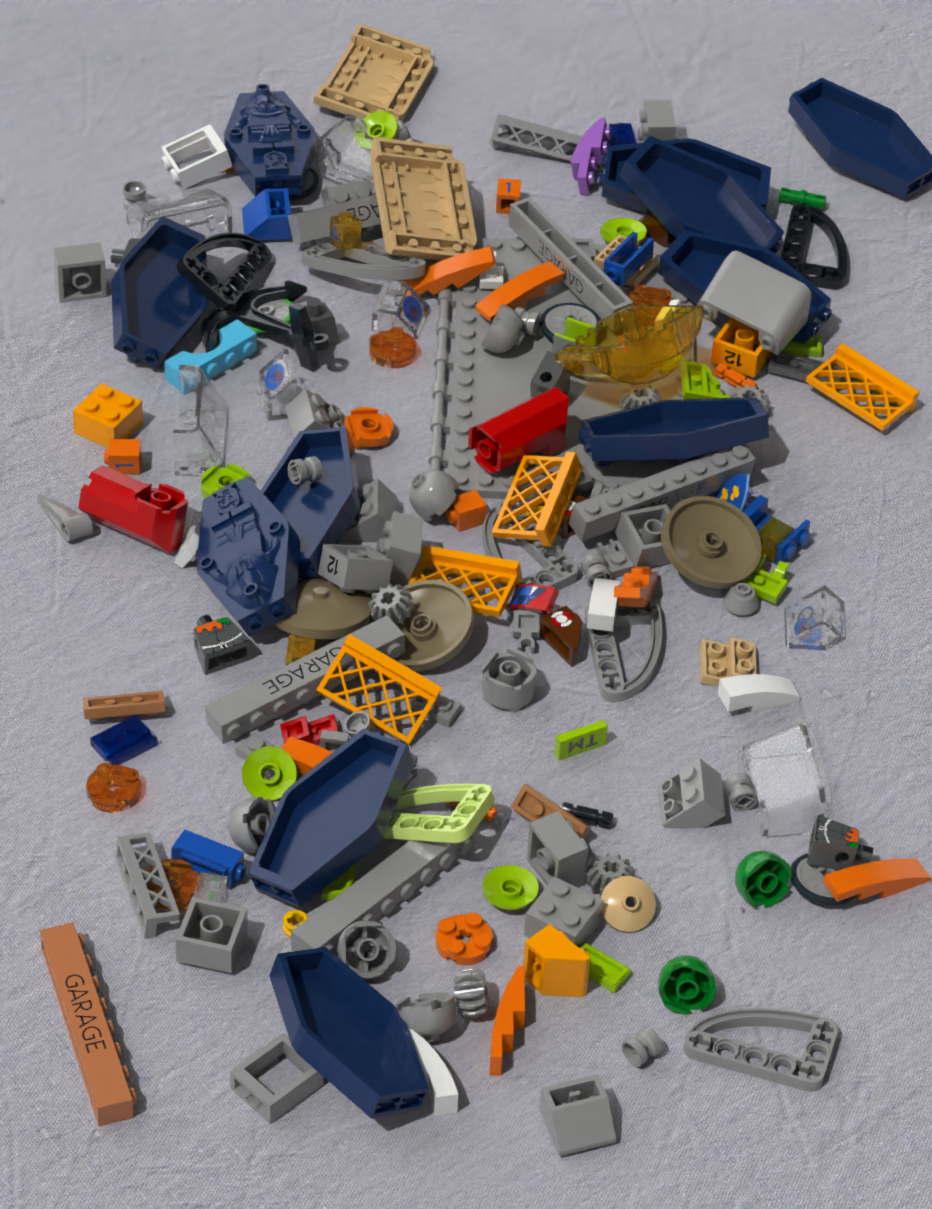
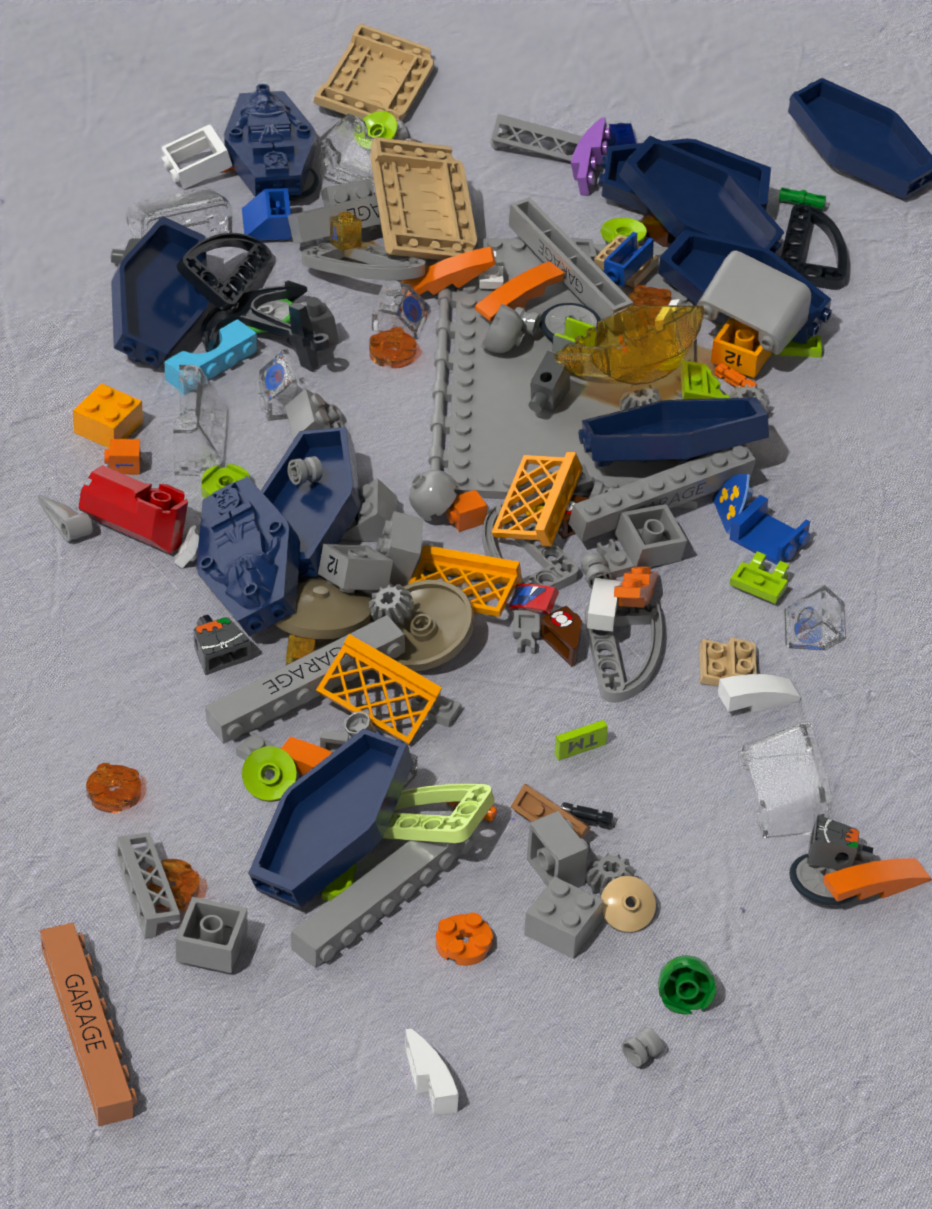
light grey brick [53,242,107,303] -> none
medium nougat plate [82,691,166,721] -> none
clear blue plate [90,715,158,769] -> none
light grey wheel [123,180,147,213] -> none
blue window [171,829,246,890] -> none
clear brick [193,872,229,904] -> none
light grey cylinder [228,797,276,853] -> none
light grey window [230,1032,323,1124] -> none
dark blue container [269,947,429,1118] -> none
red slope [280,714,340,746] -> none
yellow bush [283,910,308,938] -> none
light grey cylinder [337,920,396,978] -> none
orange plate [344,407,394,448] -> none
light grey cylinder [396,992,456,1042] -> none
light grey gear [454,968,489,1018] -> none
red brick [468,387,569,474] -> none
light grey brick [482,649,537,713] -> none
lime dish [482,865,539,910] -> none
orange slope [489,966,525,1076] -> none
orange brick [496,178,521,214] -> none
light orange slope [523,924,590,997] -> none
light grey slope [540,1074,616,1156] -> none
lime tile [580,942,631,994] -> none
light grey brick [638,100,676,143] -> none
light grey slope [658,759,725,828] -> none
dark tan dish [661,496,762,589] -> none
light grey beam [684,1008,838,1092] -> none
light grey cone [724,583,759,616] -> none
light grey wheel [725,773,758,811] -> none
green cylinder [735,850,792,908] -> none
clear yellow brick [758,517,793,562] -> none
flat silver plate [768,351,843,382] -> none
light orange fence [805,343,920,431] -> none

